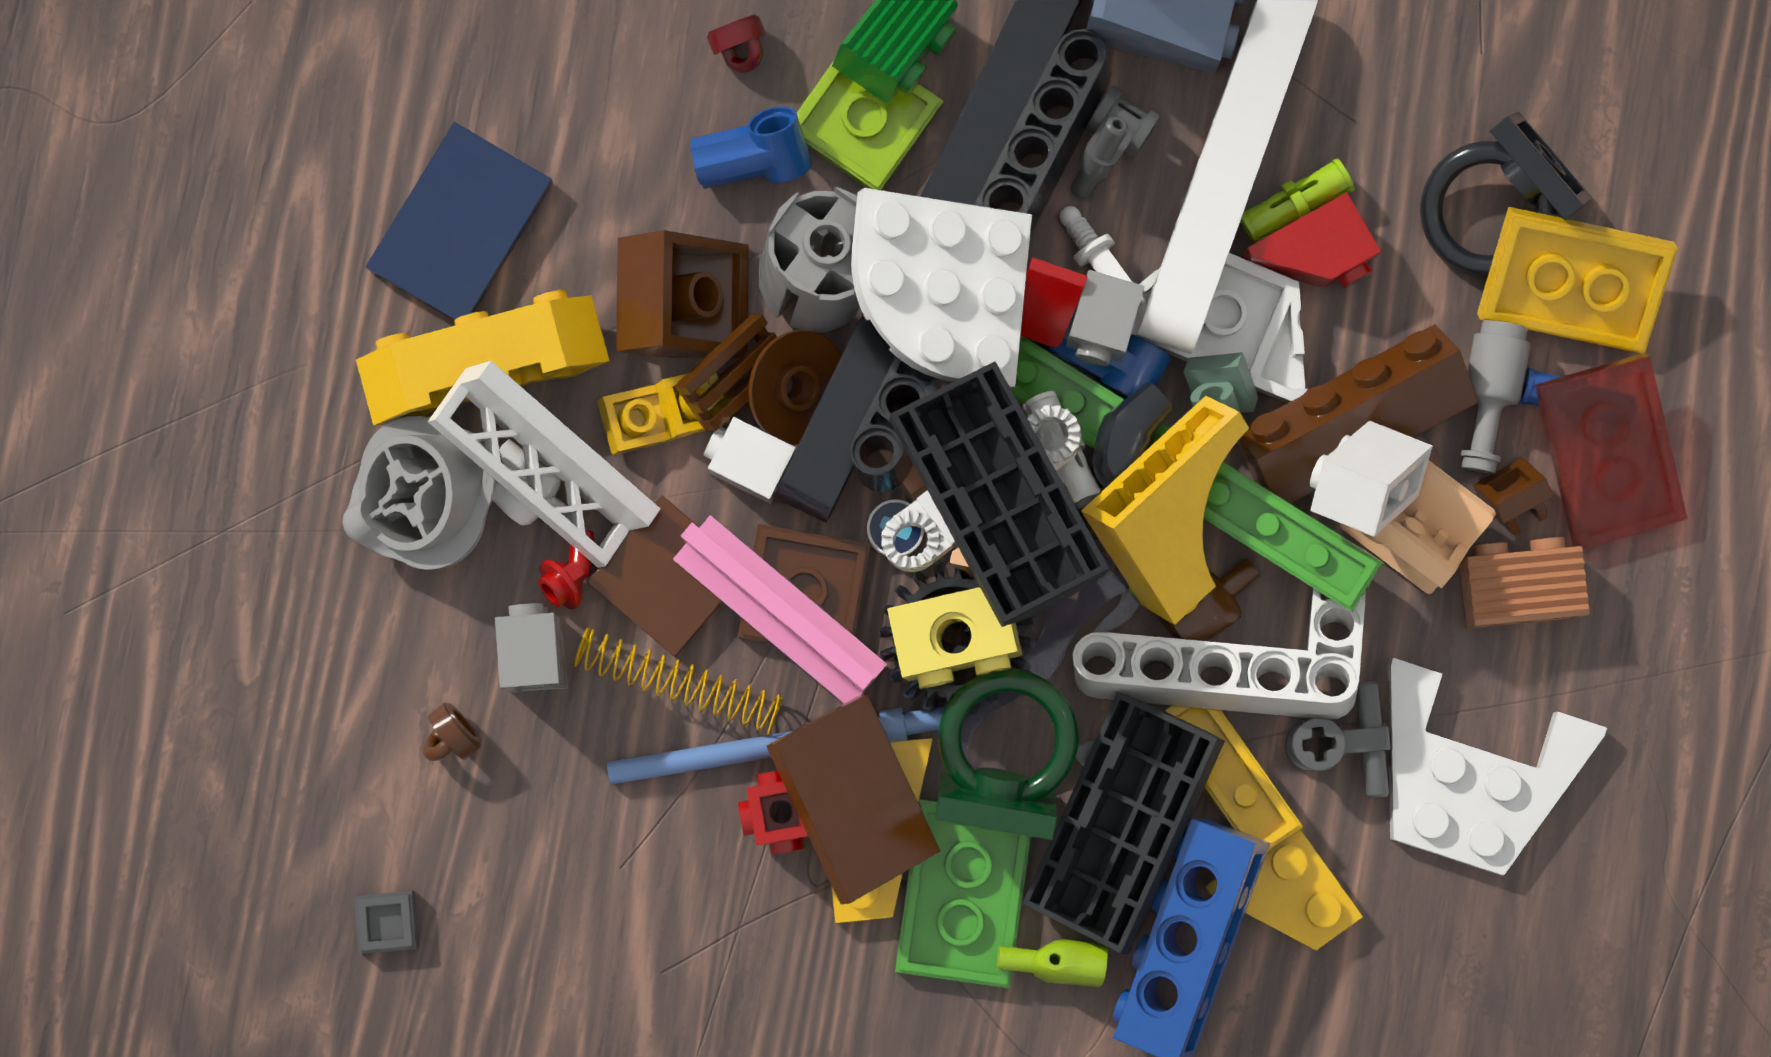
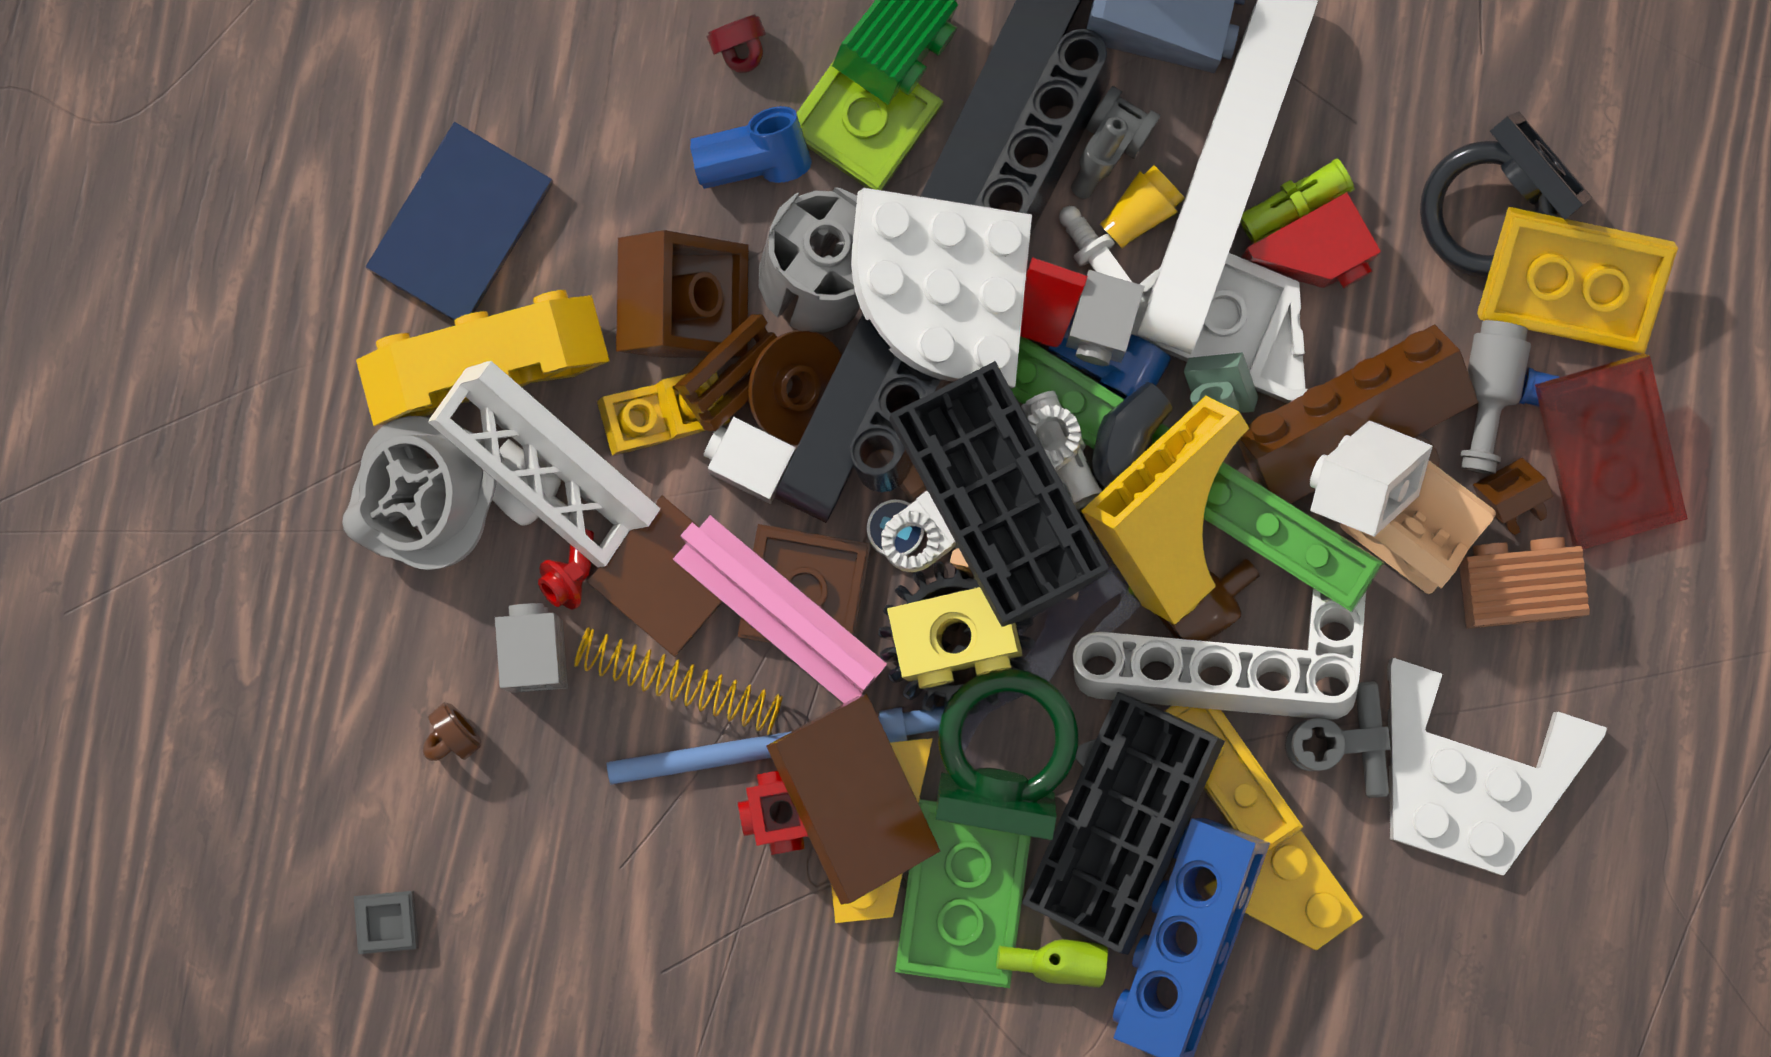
none -> yellow cone [1100,165,1185,249]

